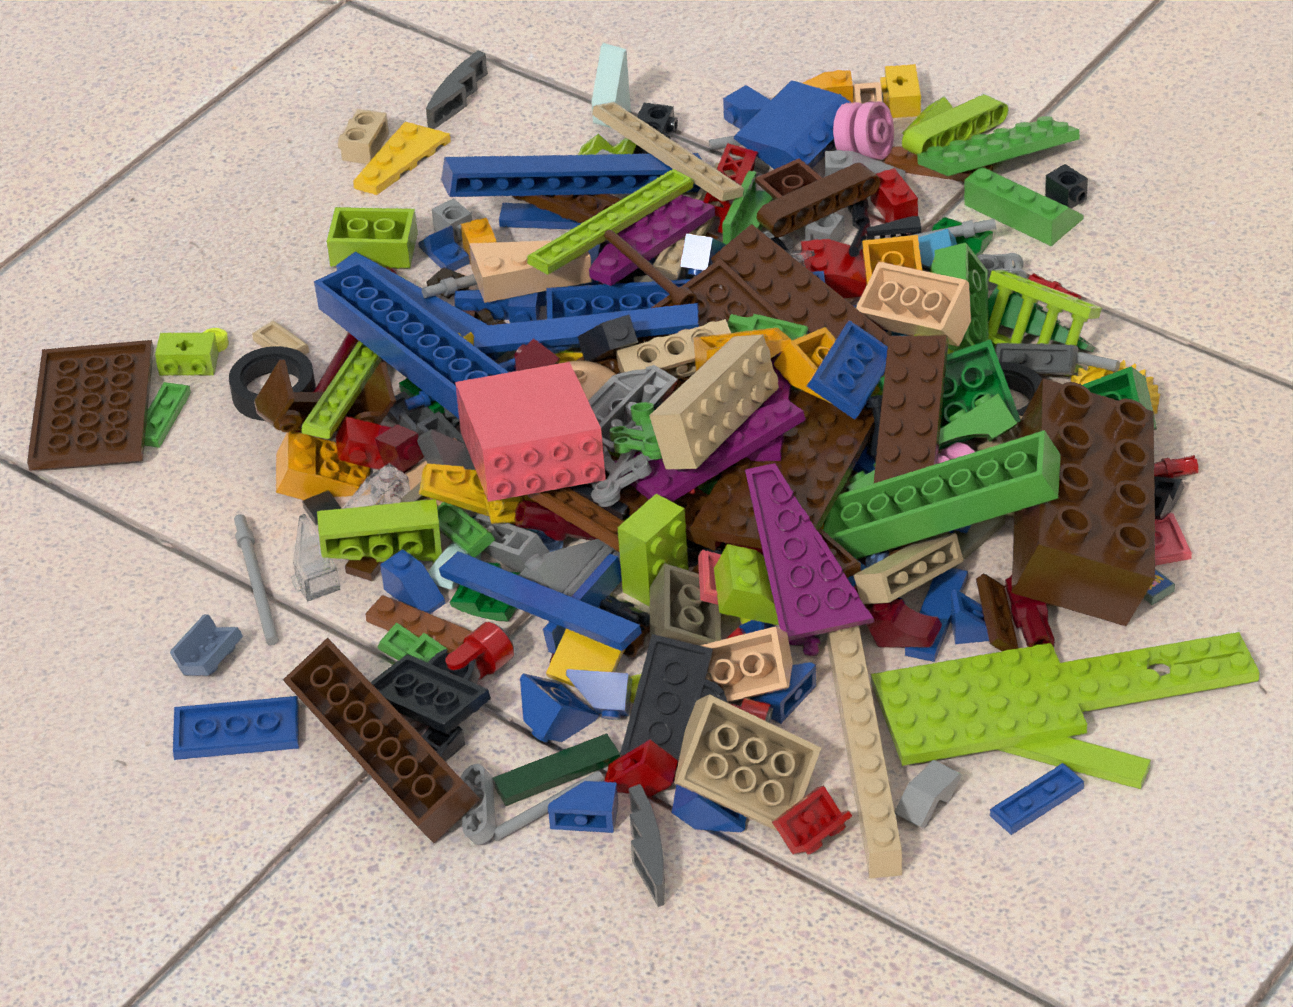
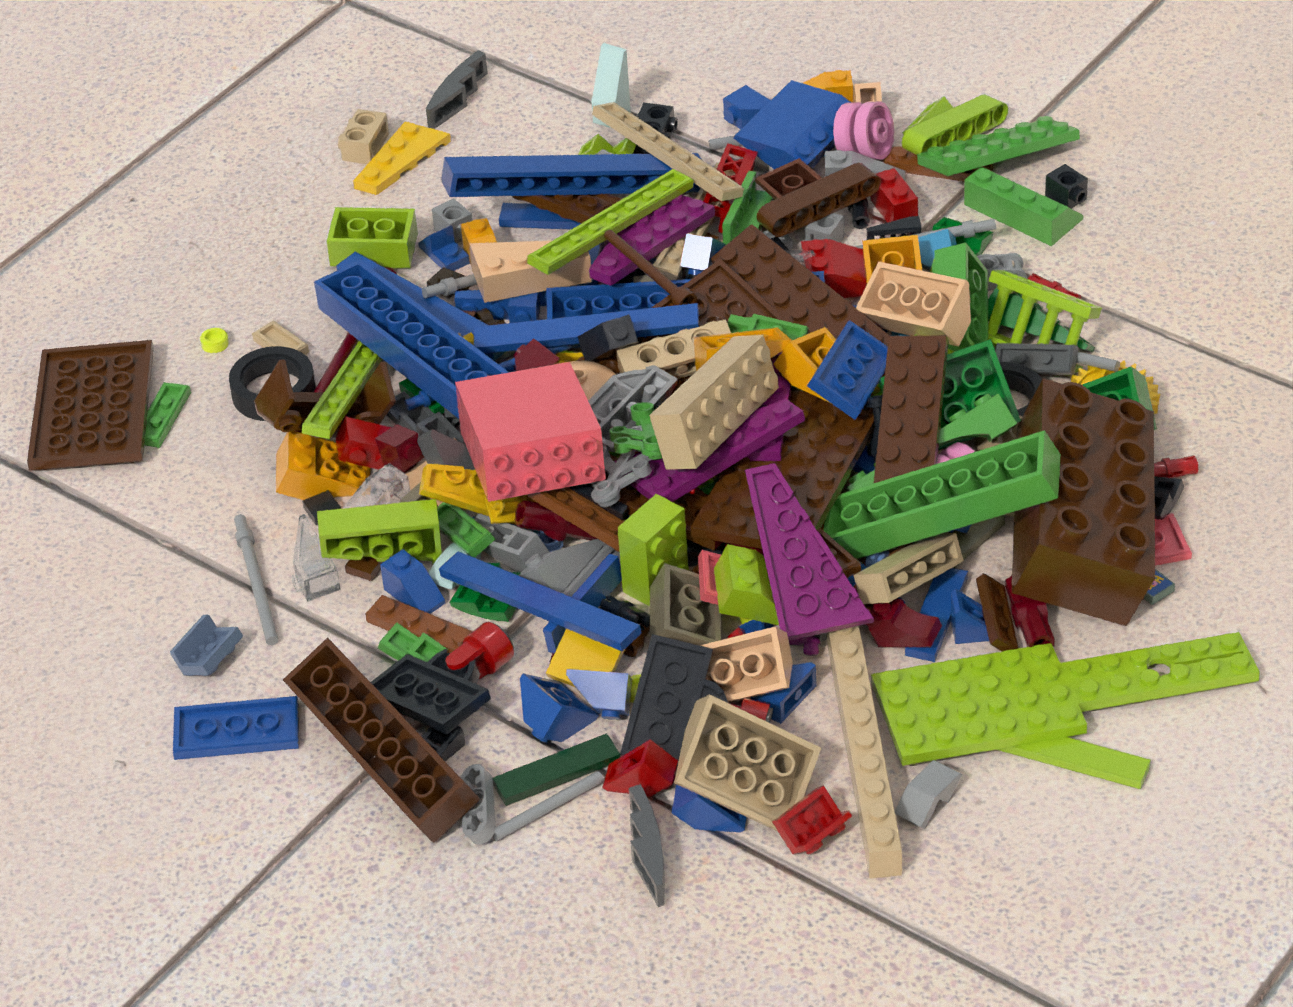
lime brick [155,332,219,376] -> none
blue slope [548,781,618,833] -> none
black bar [848,221,871,257] -> none
yellow brick [880,64,921,118] -> none
blue tile [990,763,1084,835] -> none

